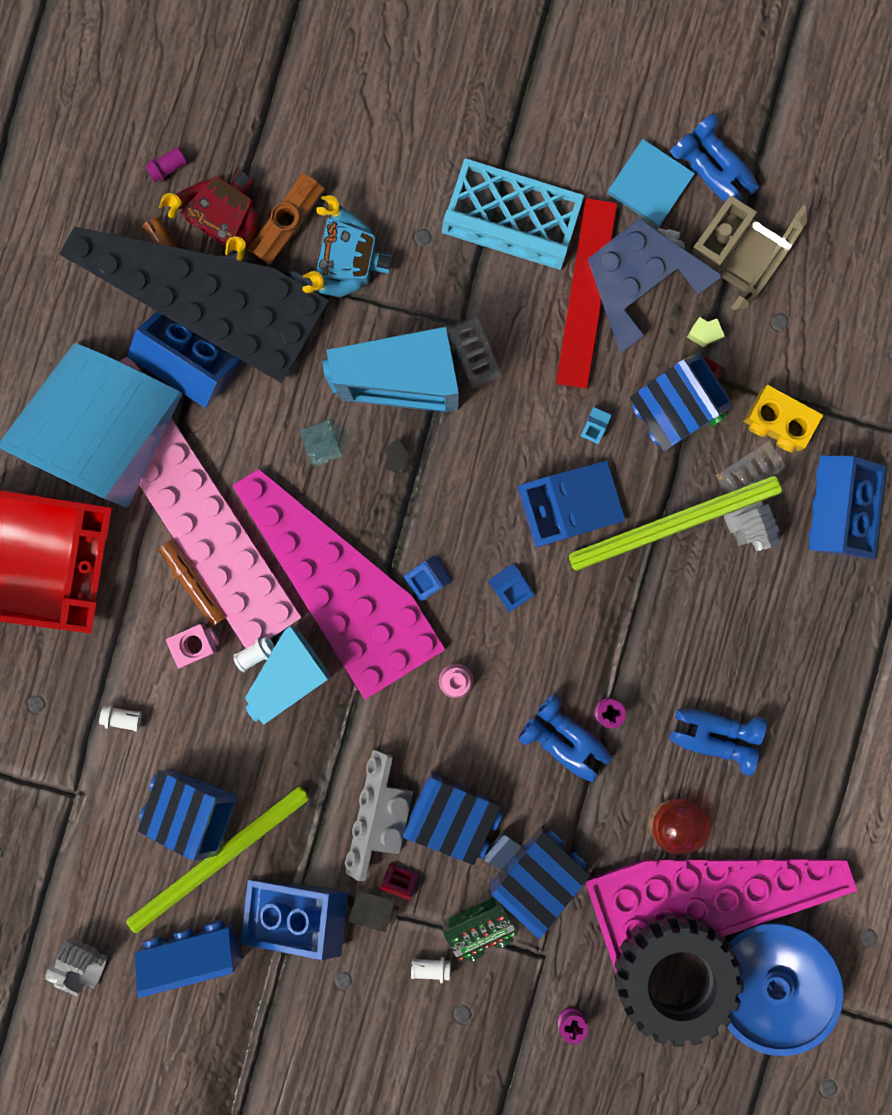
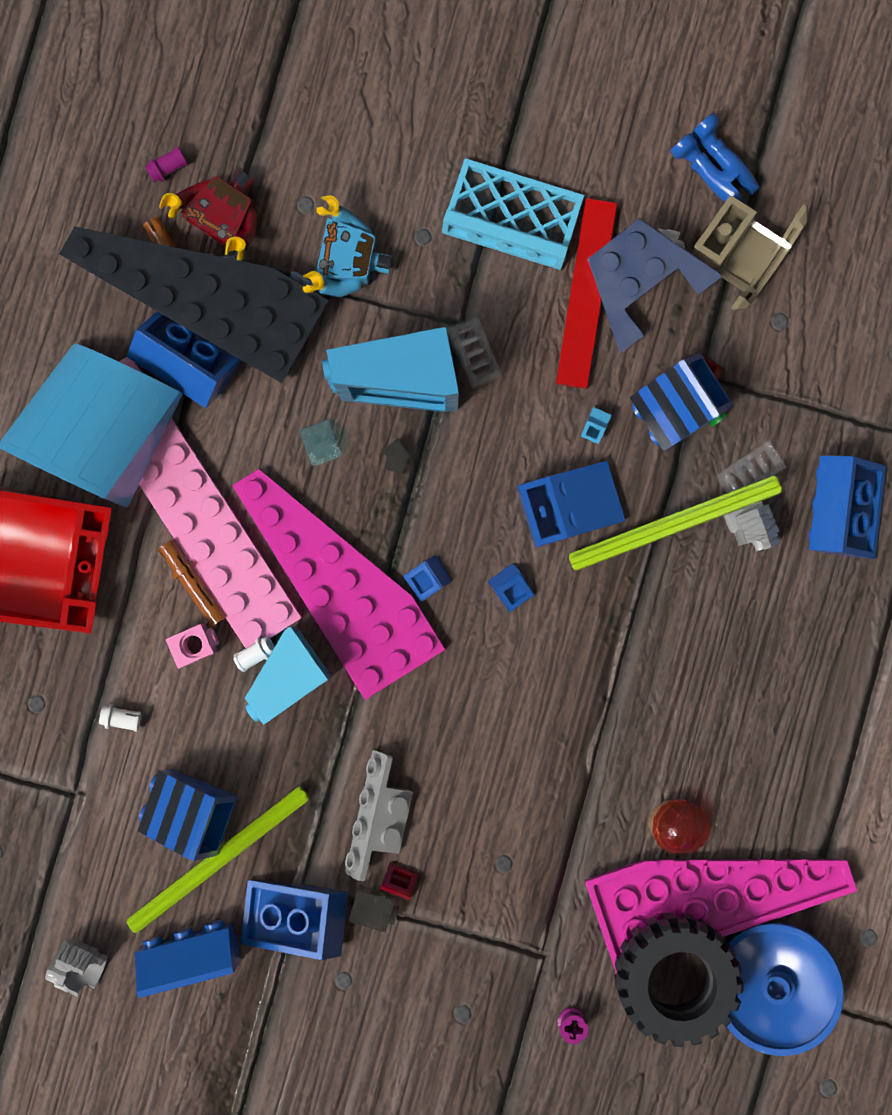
dark orange piece [248,173,325,267] -> none
slope [403,771,503,865] -> none
white pin [411,957,451,983] -> none
bright pink hat [439,663,474,699] -> none
clear green slope [443,897,518,962] -> none
sand blue slope [484,831,521,869] -> none
slope [490,827,590,939] -> none
blue piece [517,693,613,783] -> none
magenta bush [595,698,626,728] -> none
dark azure tile [607,139,695,228] -> none
blue piece [669,708,767,776] -> none
yellowish green piece [687,317,725,347] -> none
yellow brick [743,385,823,453] -> none

